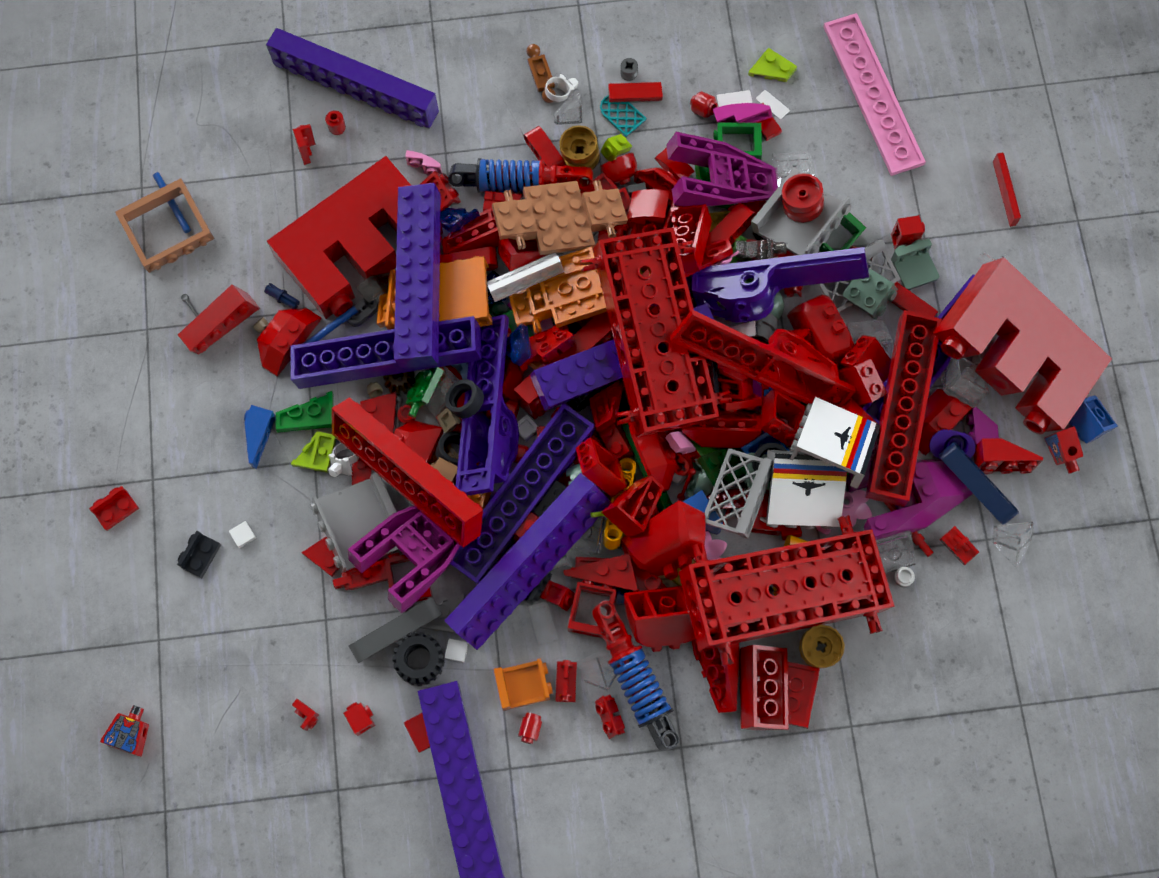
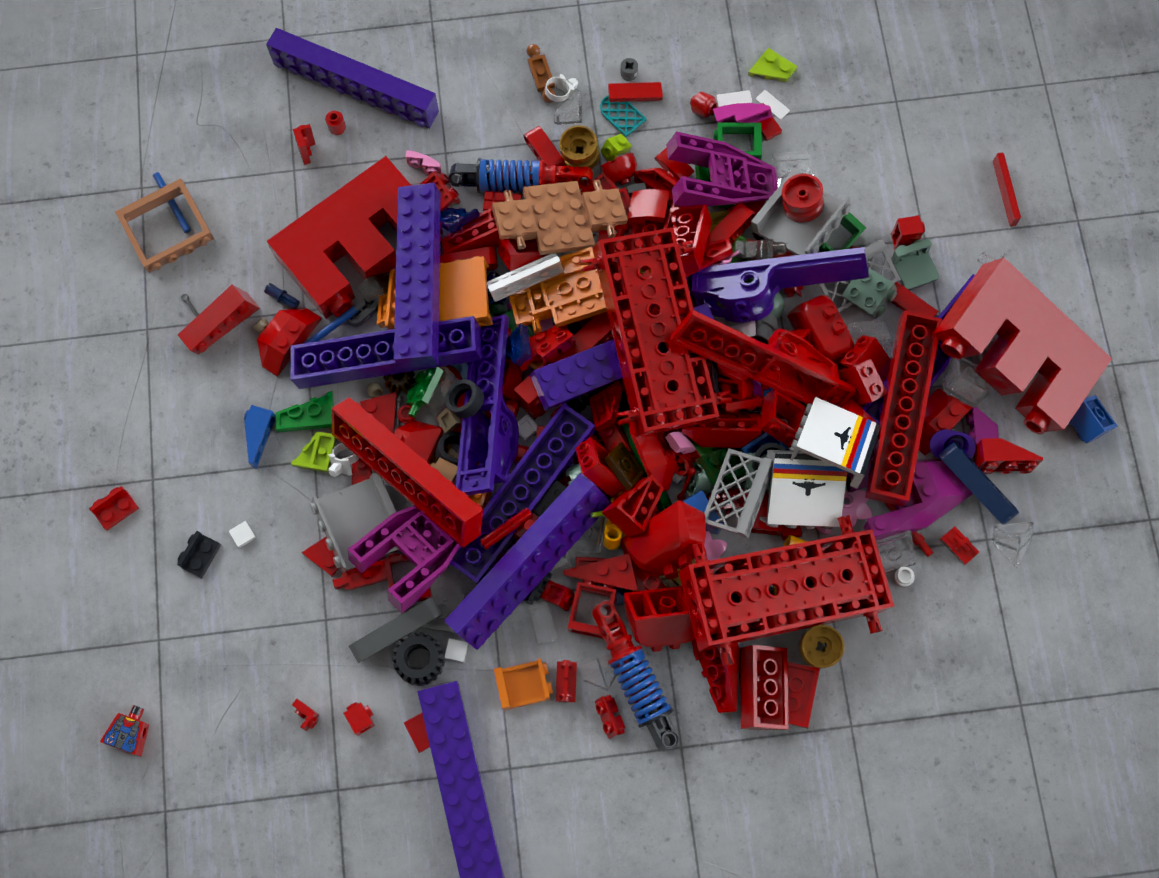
red brick [518,712,542,744] -> none
bright pink plate [823,13,926,176] -> none
red torso [1044,426,1083,474] -> none
none -> red axle [480,508,533,549]
none -> dark brown tile [604,442,645,491]

